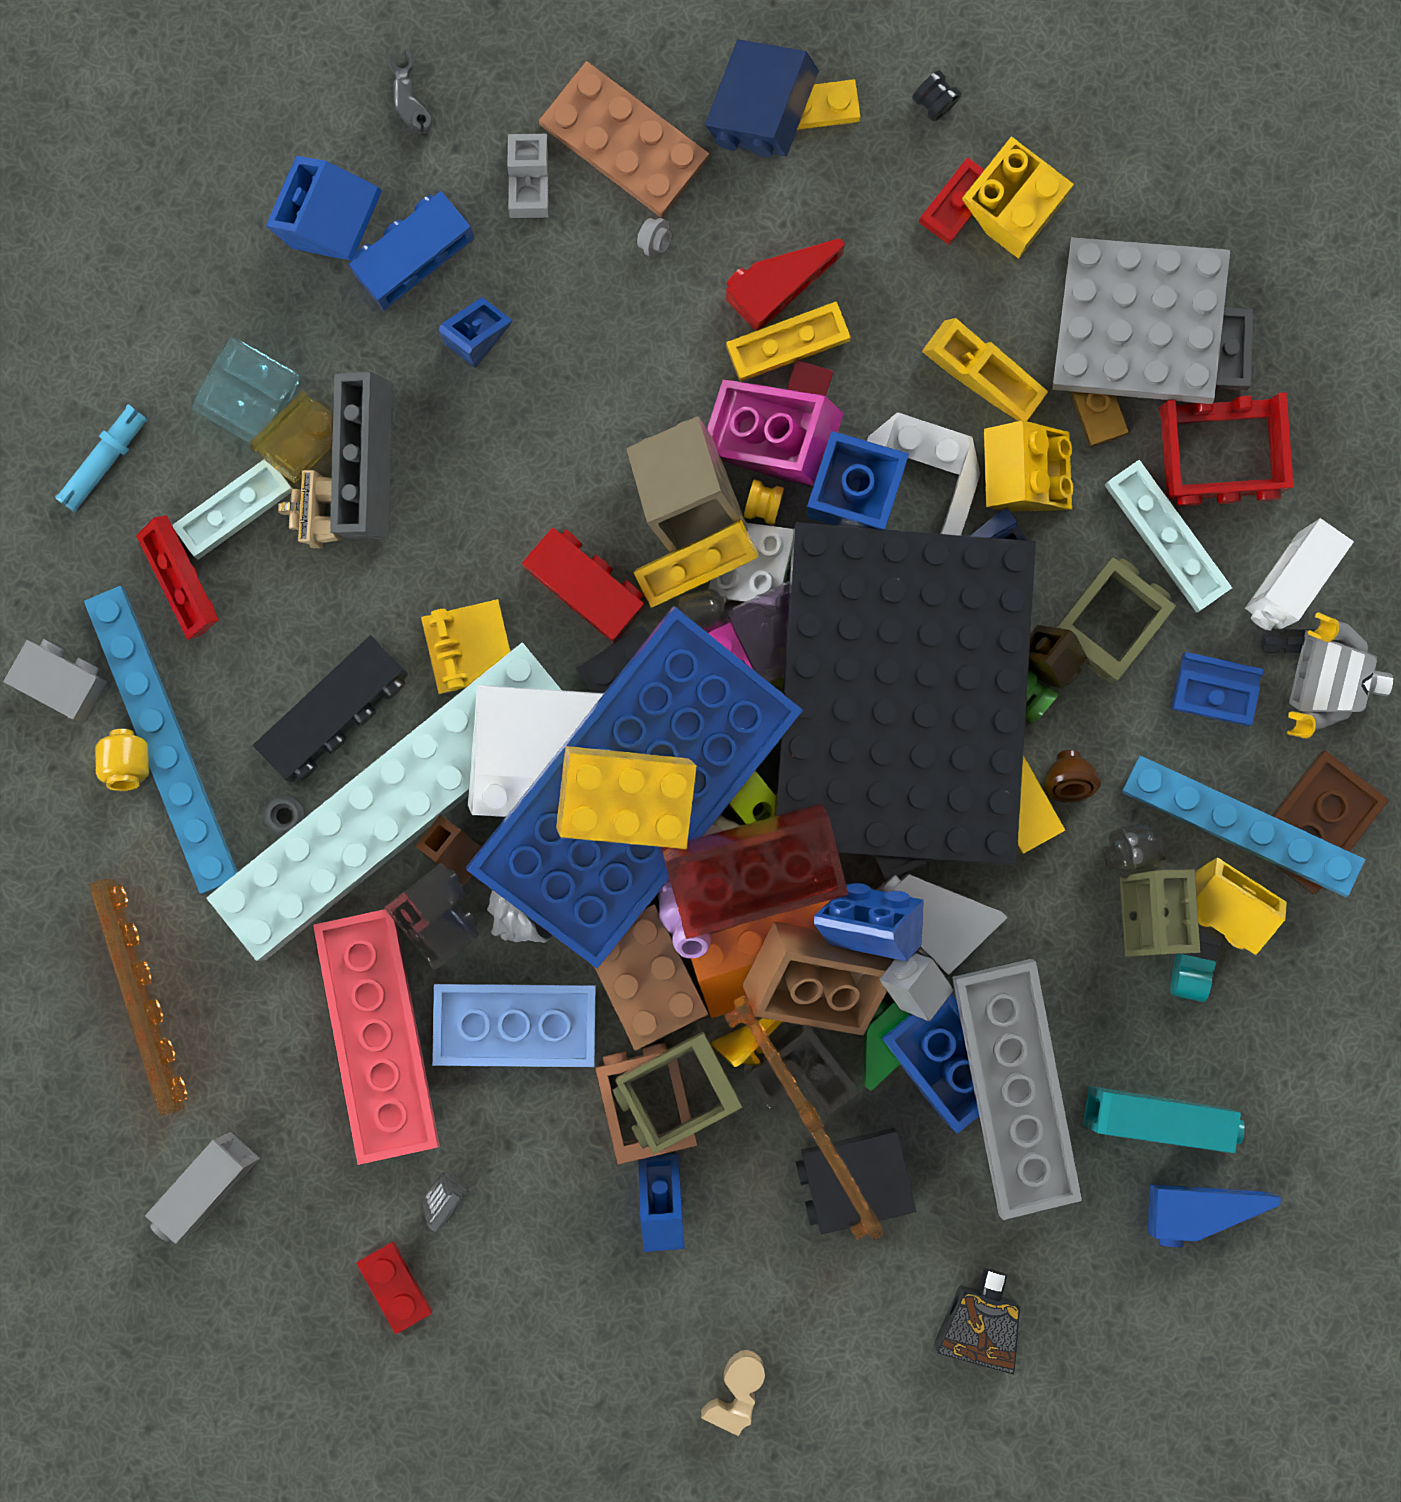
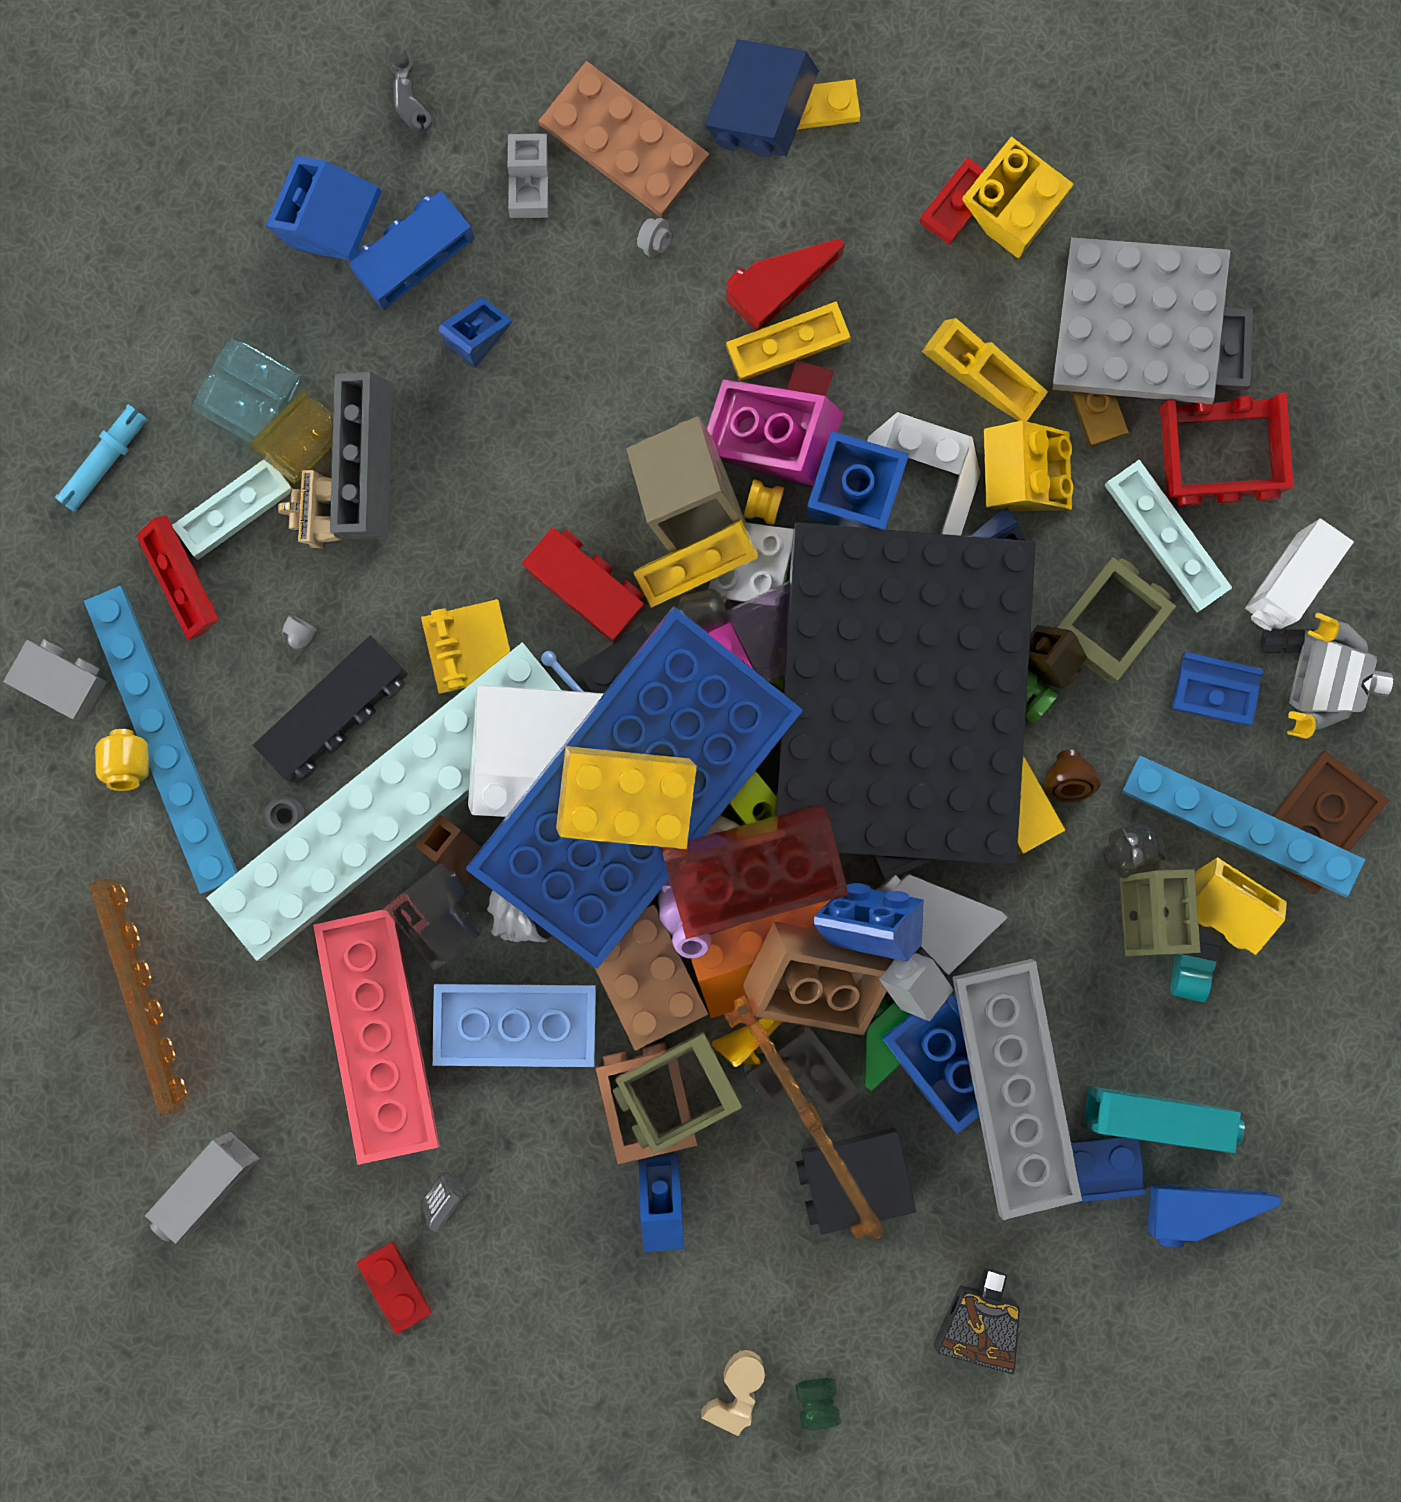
black wheel [912,70,962,122] -> none
none -> light grey hinge [282,615,317,649]
none -> light blue hinge [541,651,584,692]
none -> clear green wheel [795,1378,841,1430]
none -> blue plate [1071,1137,1146,1203]

